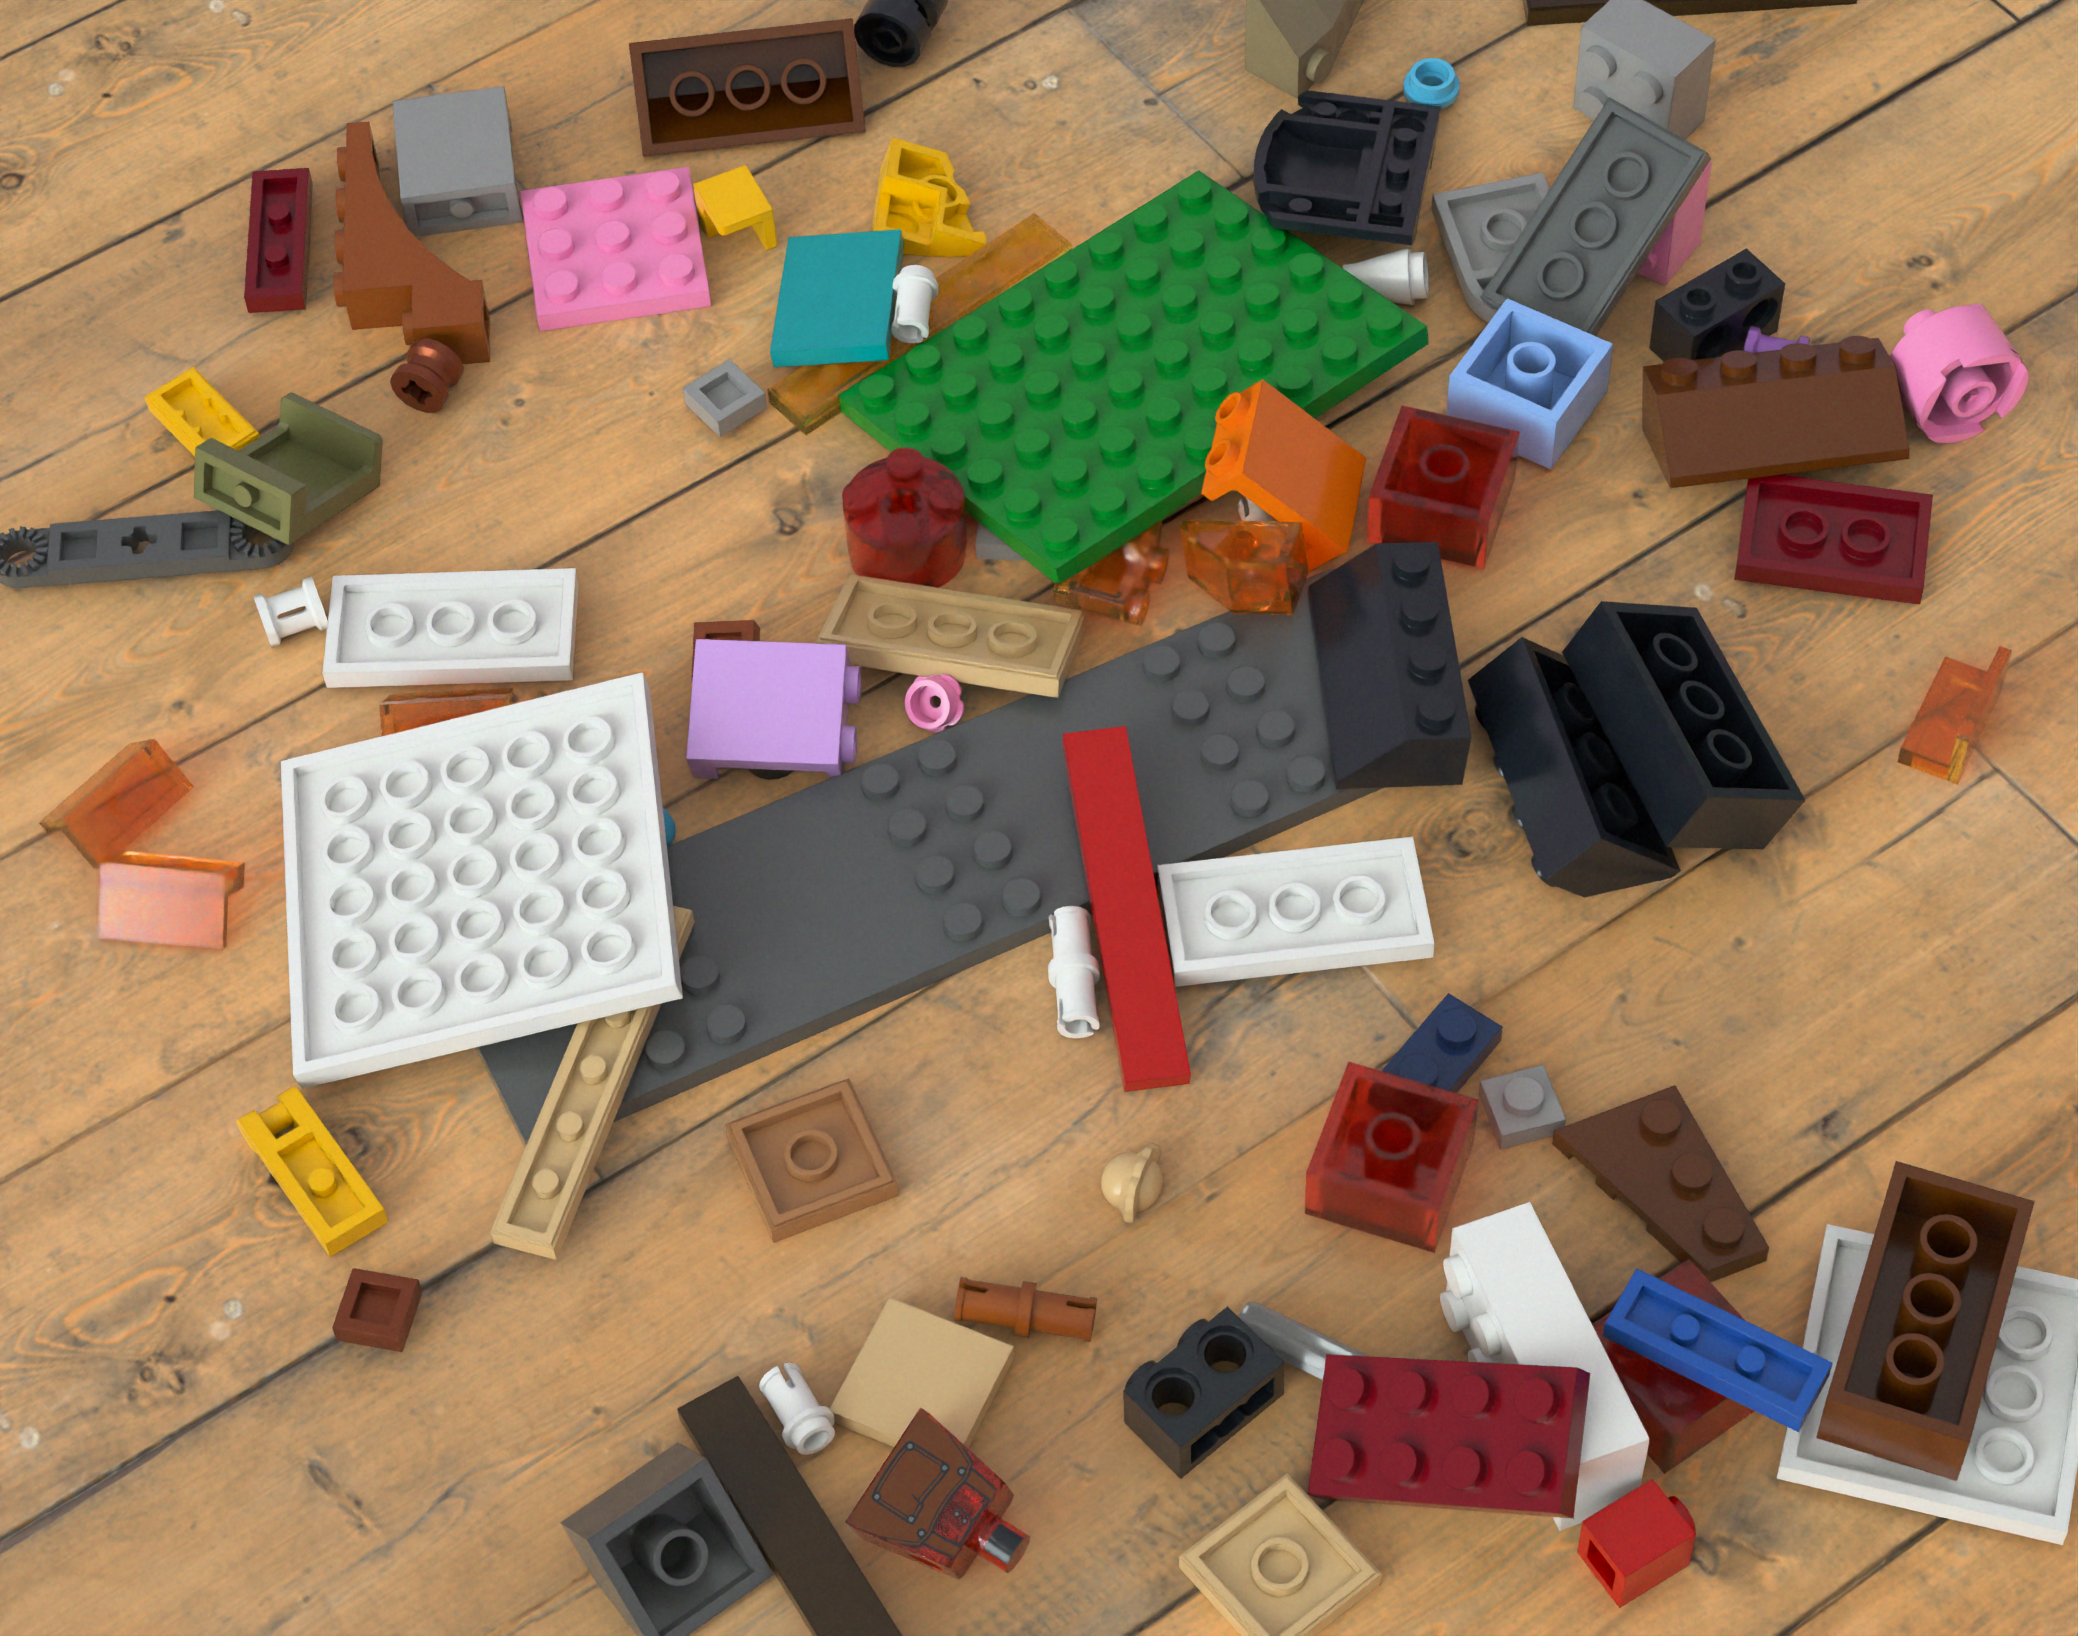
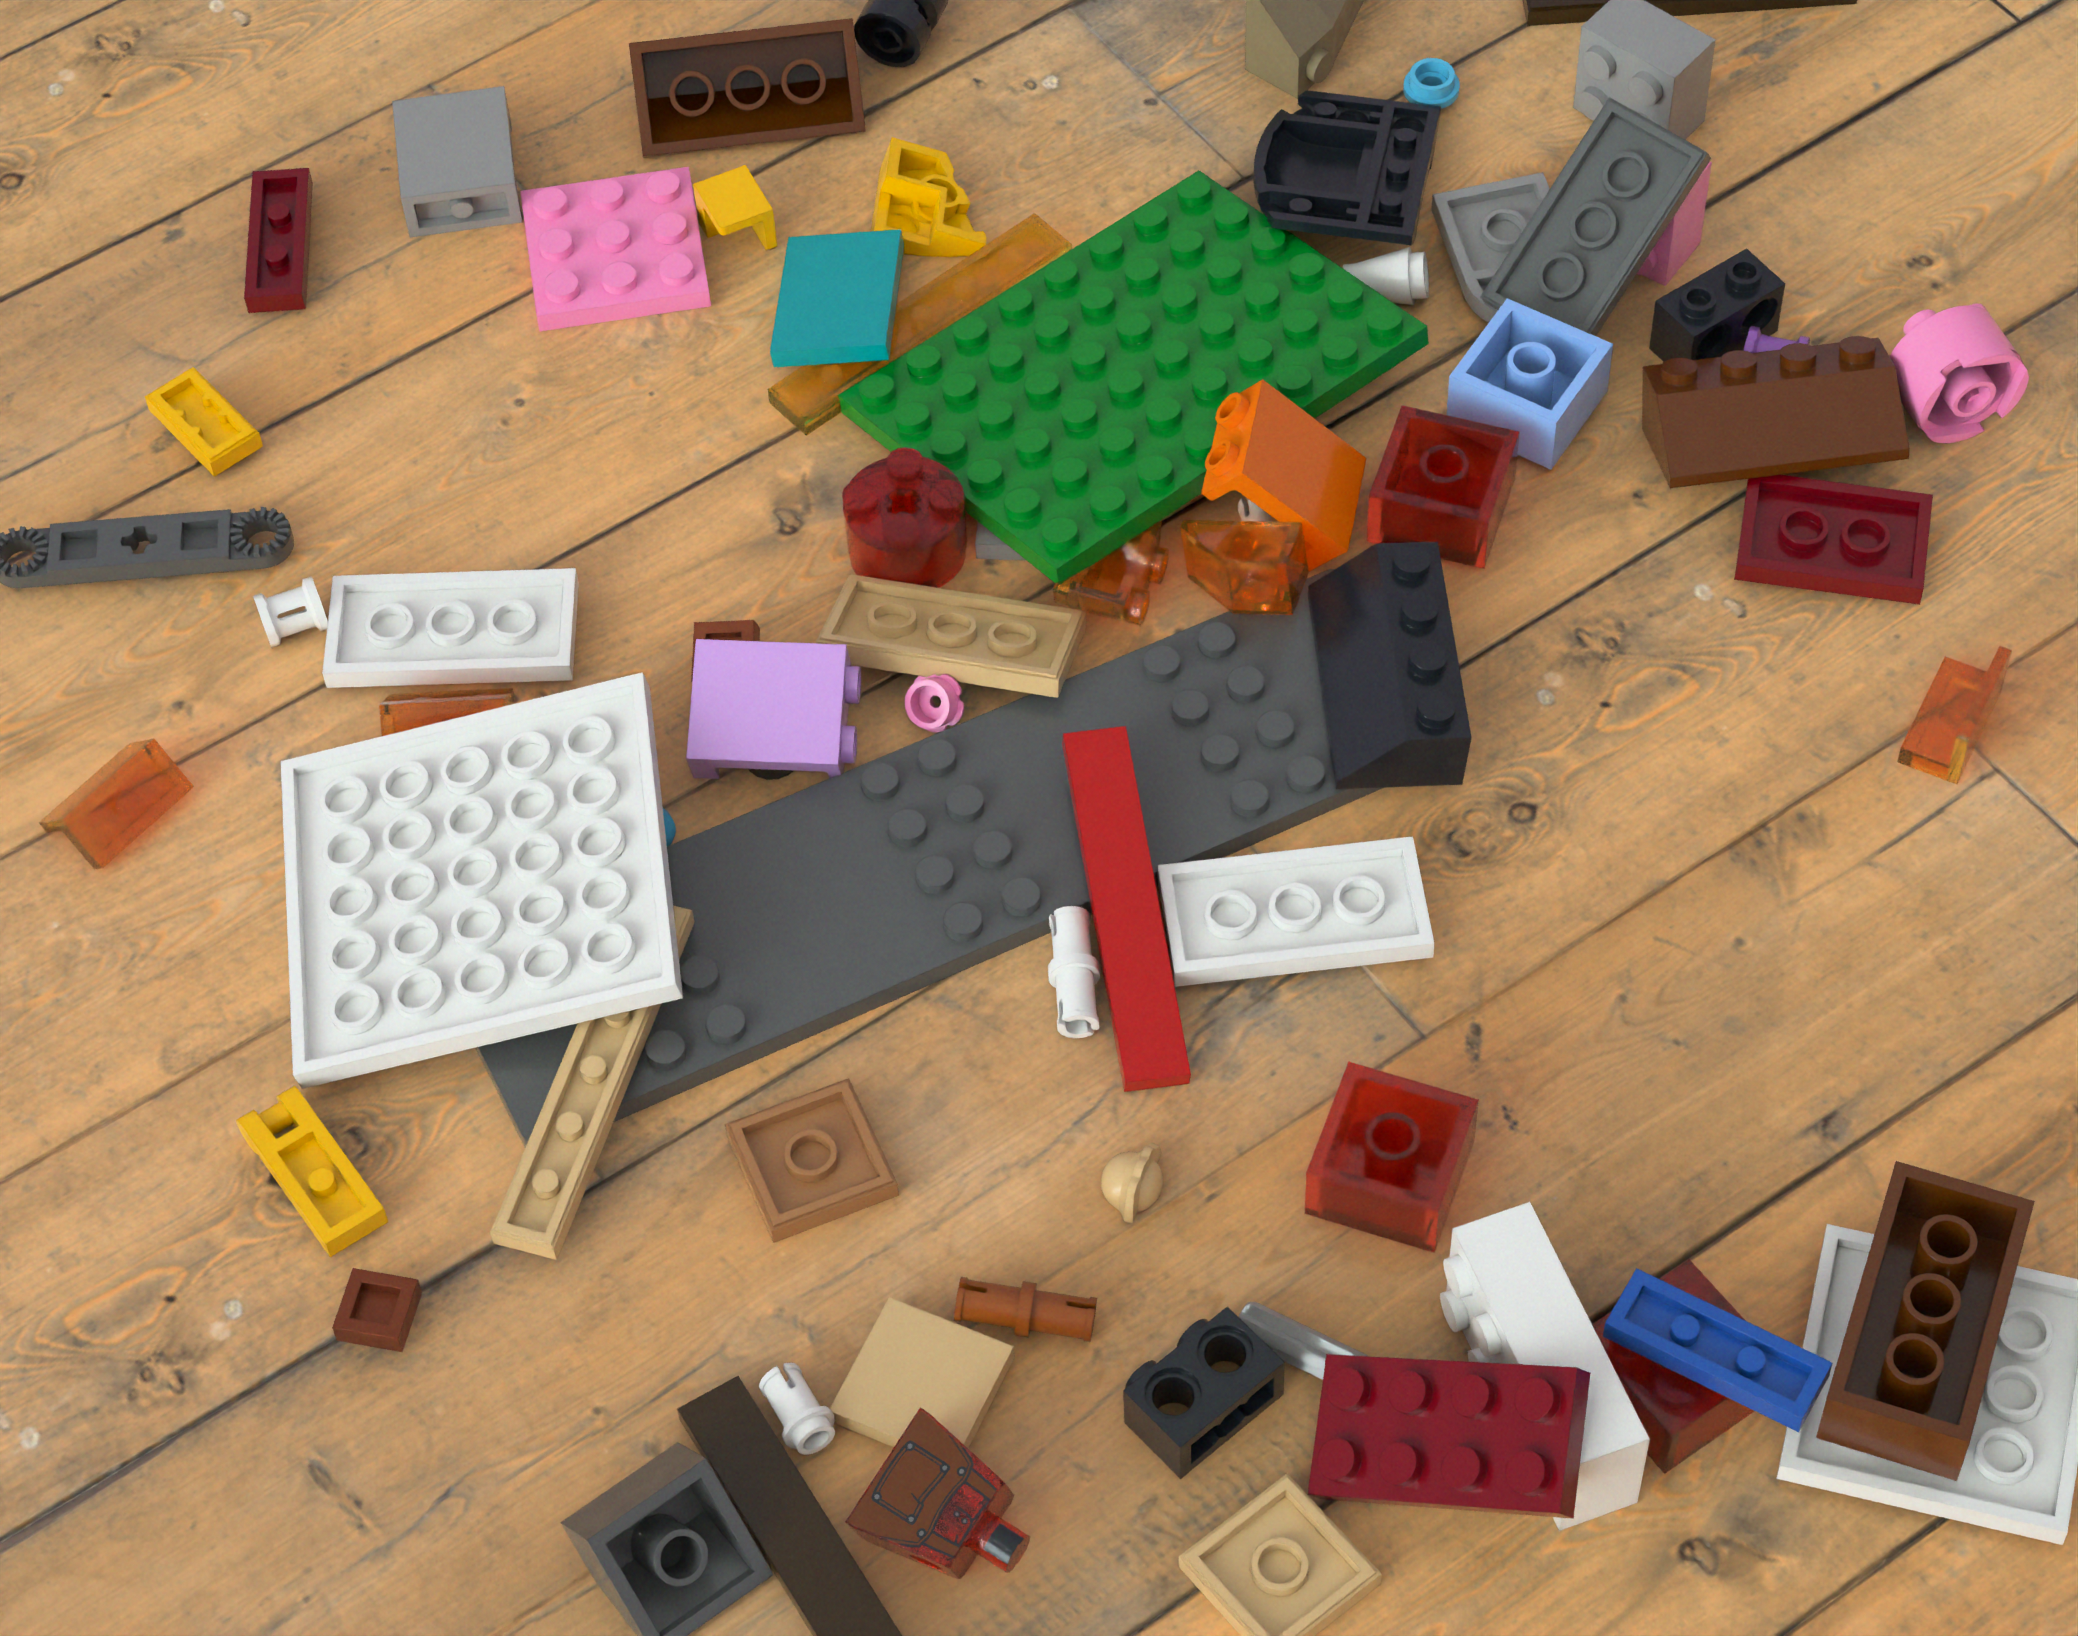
clear orange panel [98,851,245,950] -> none
olive panel [194,392,383,545] -> none
dark orange arch [333,121,490,364] -> none
copper wheel [390,338,464,413] -> none
light grey plate [683,359,767,437] -> none
white pin [891,265,939,343] -> none
dark blue plate [1370,993,1503,1131] -> none
black slope [1467,637,1681,897] -> none
light grey plate [1479,1064,1566,1150] -> none
reddish brown wing [1552,1085,1769,1284] -> none
black brick [1562,601,1805,849] -> none
red brick [1577,1479,1696,1608] -> none

